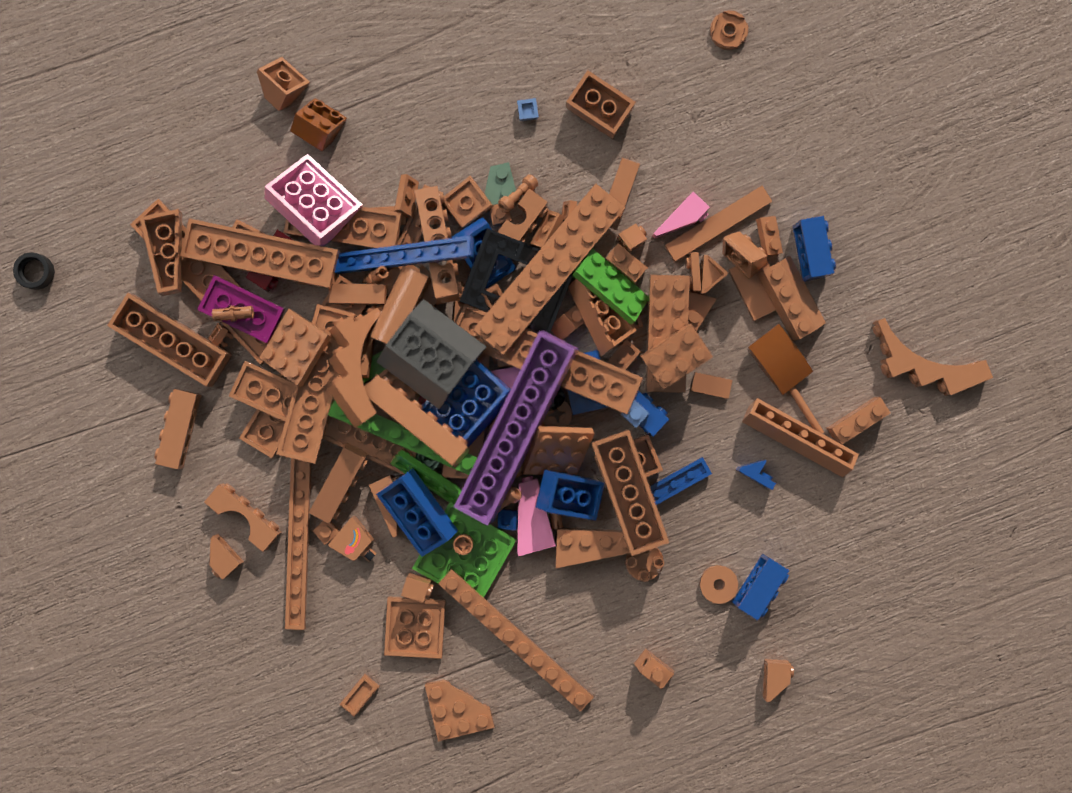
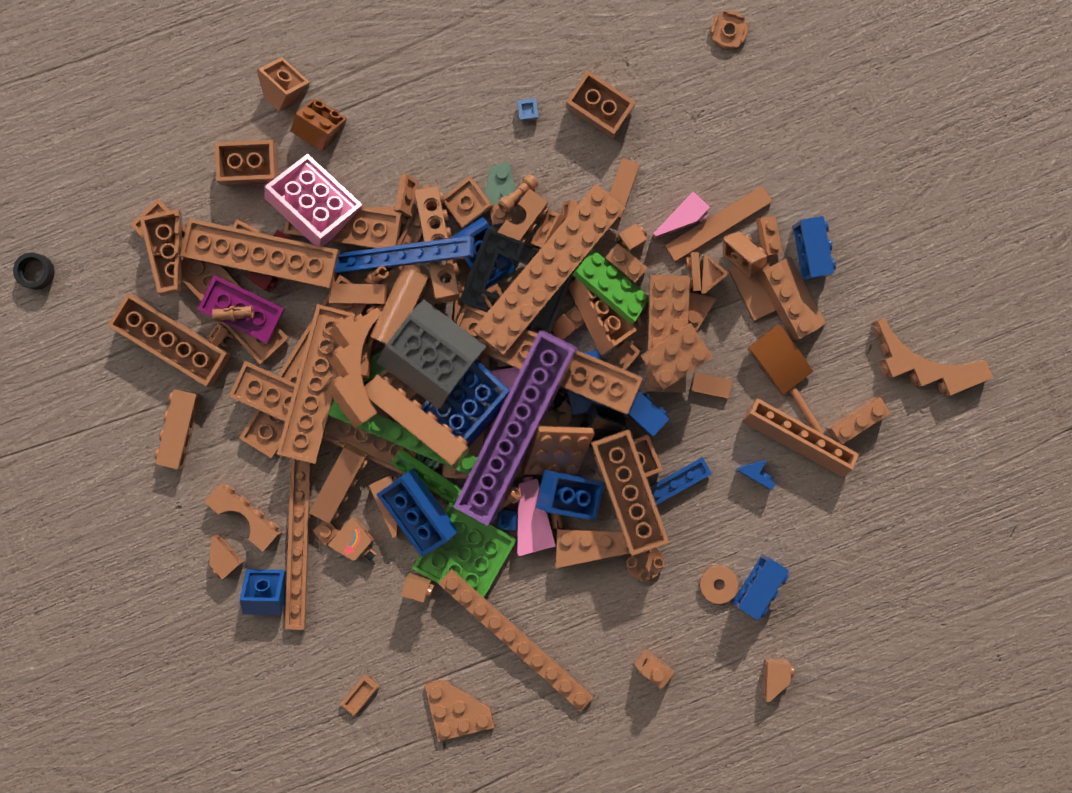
nougat plate [259,309,332,387] -> none
nougat plate [384,596,446,659] -> none
nougat wheel [453,534,474,555] -> none
medium blue plate [621,400,649,428] -> none
none -> nougat brick [215,140,279,185]
none -> blue slope [239,569,285,615]
none -> black torso [580,403,627,447]

